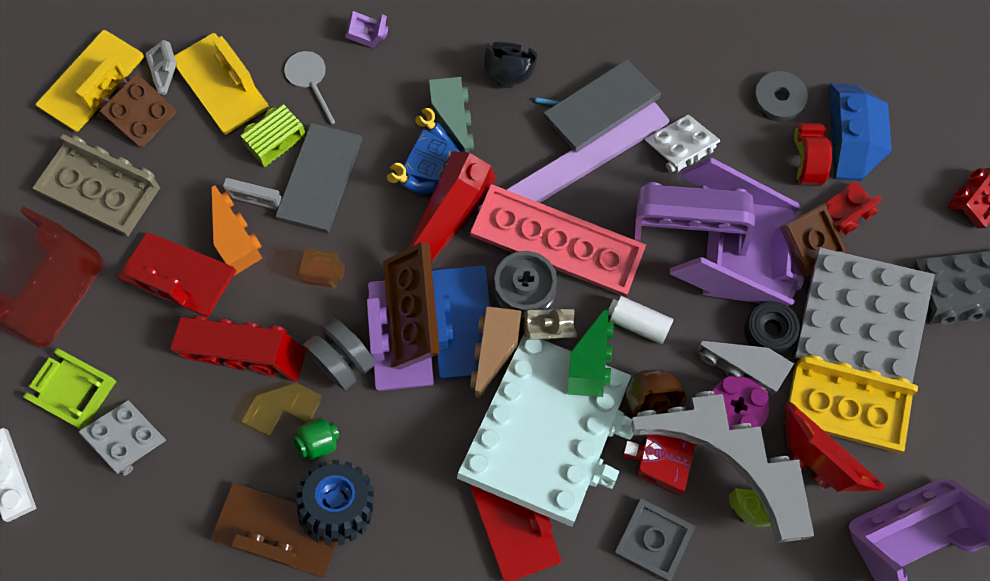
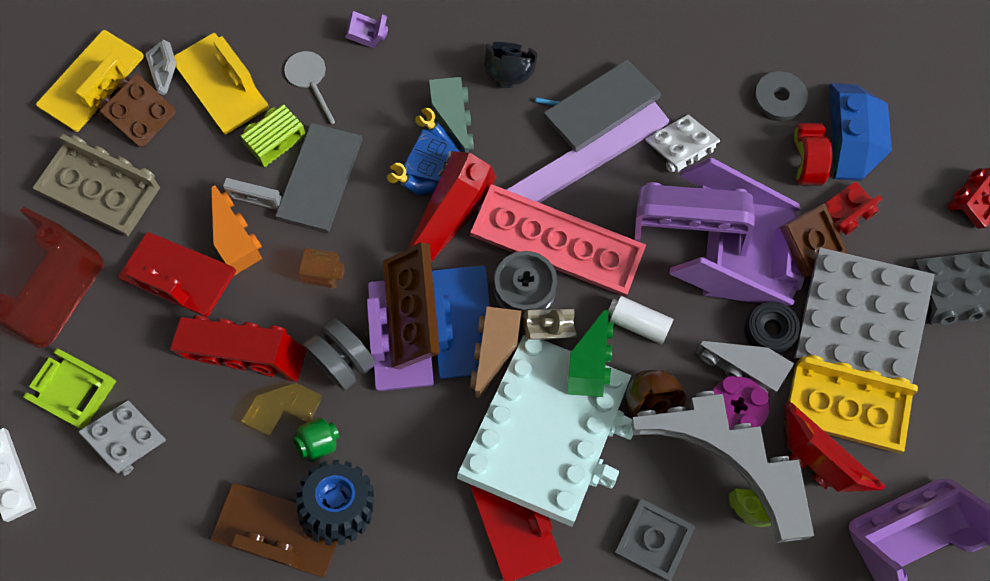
red torso [623,435,696,496] -> none

